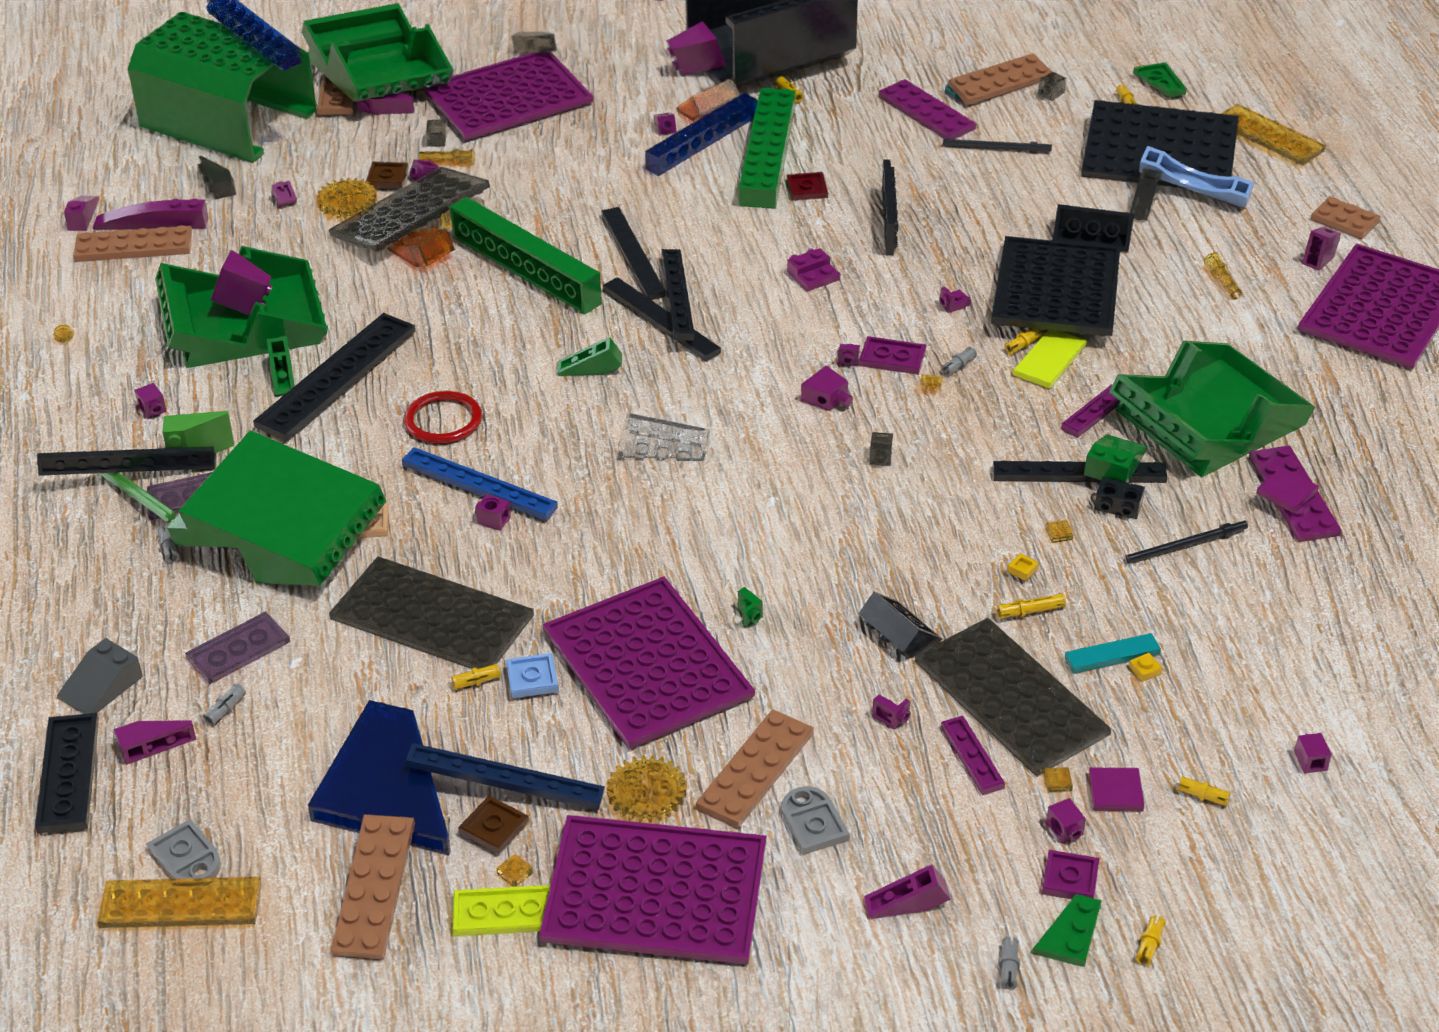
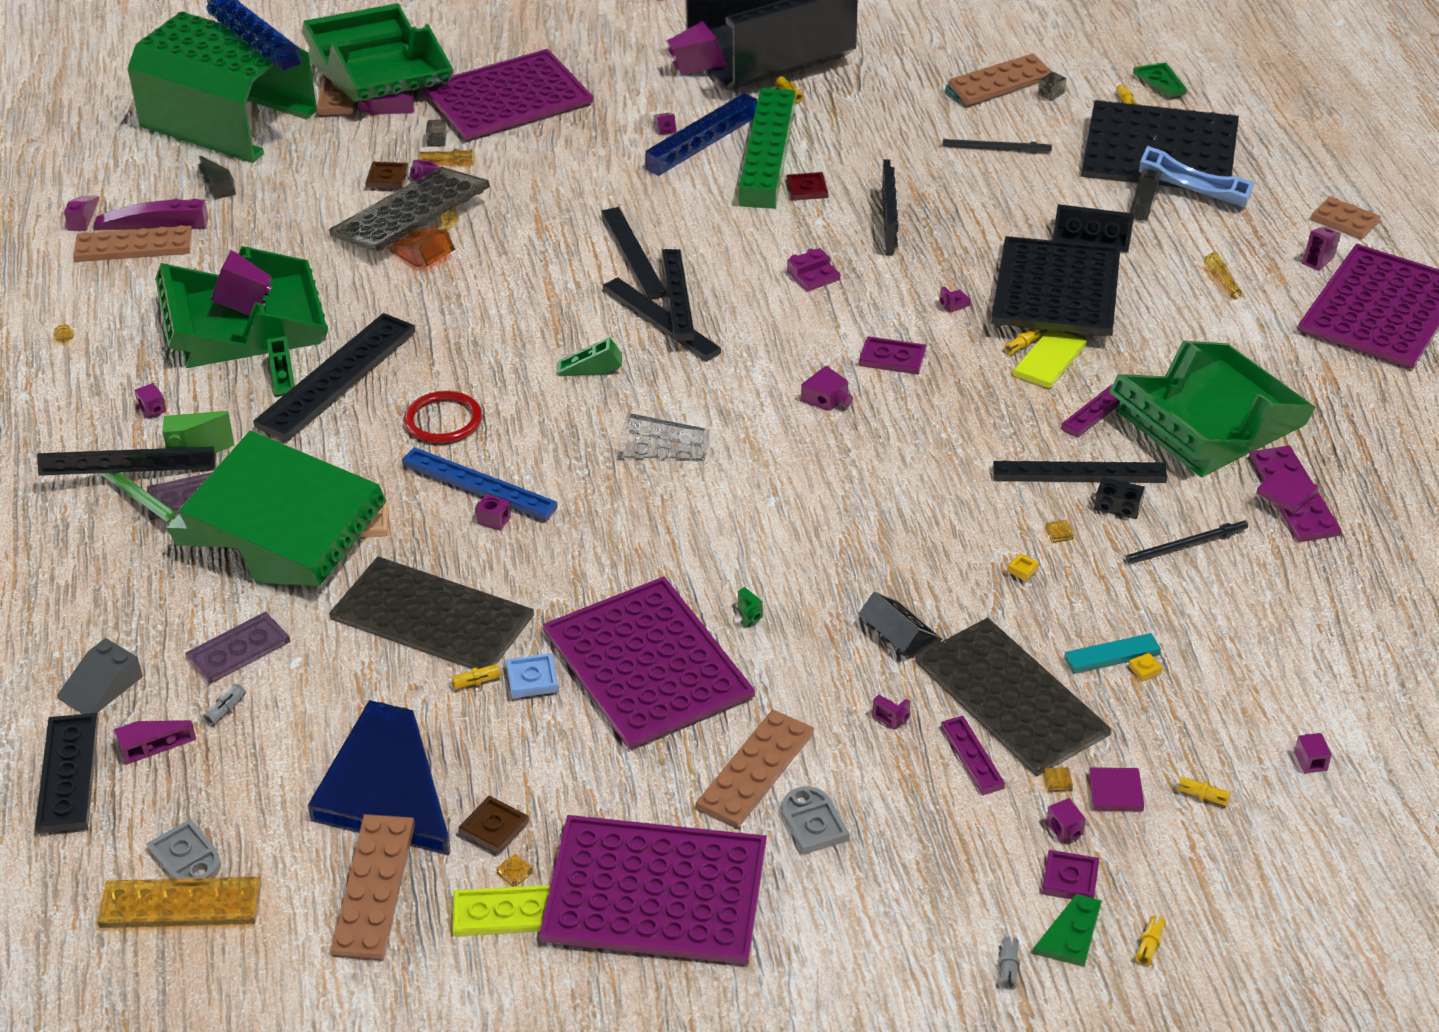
light grey pin [157,524,180,564] -> none
magenta bracket [271,181,297,207] -> none
clear yellow gear [316,178,378,219] -> none
dark blue plate [406,743,605,811] -> none
green brick [450,197,602,314] -> none
clear smoke slope [511,31,557,53] -> none
clear yellow gear [606,755,687,823] -> none
clear orange slope [676,78,741,122] -> none
magenta bracket [838,344,860,366] -> none
magenta slope [864,864,951,919] -> none
clear smoke brick [869,432,893,466] -> none
magenta plate [879,79,976,139] -> none
clear yellow plate [921,374,943,389] -> none
light grey pin [941,346,977,377] -> none
yellow pin [996,593,1066,619] -> none
green slope [1084,434,1148,483] -> none
clear yellow plate [1221,104,1326,165] -> none

